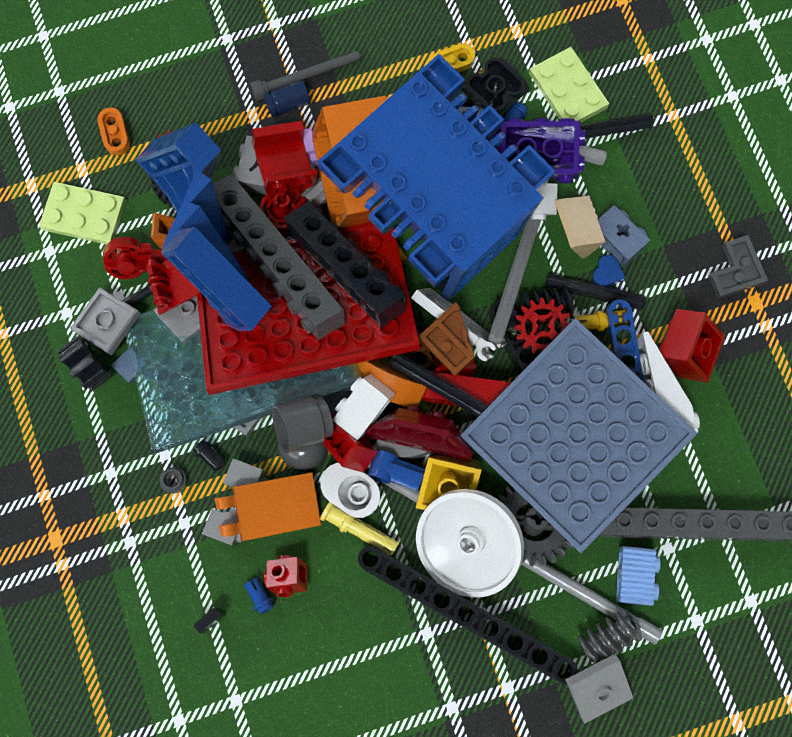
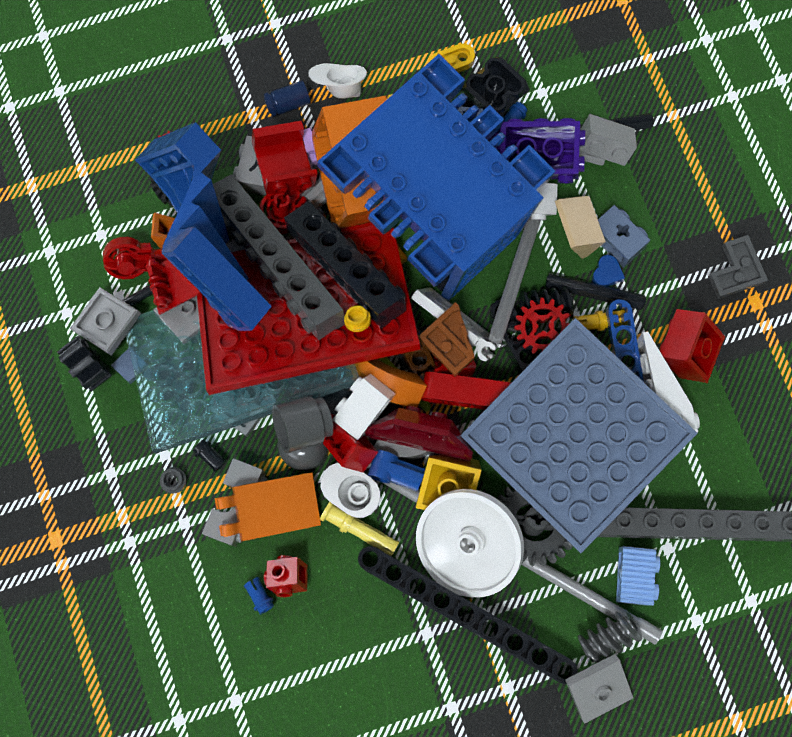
yellowish green plate [39,182,126,244] -> none
orange plate [98,108,130,156] -> none
black tile [194,608,226,634] -> none
dark grey piece [250,51,361,101] -> none
black axle [390,354,487,417] -> none
yellowish green plate [529,47,609,123] -> none
none -> white piece [309,63,367,98]
none -> yellow plate [344,306,371,332]
none -> light grey brick [580,114,637,166]

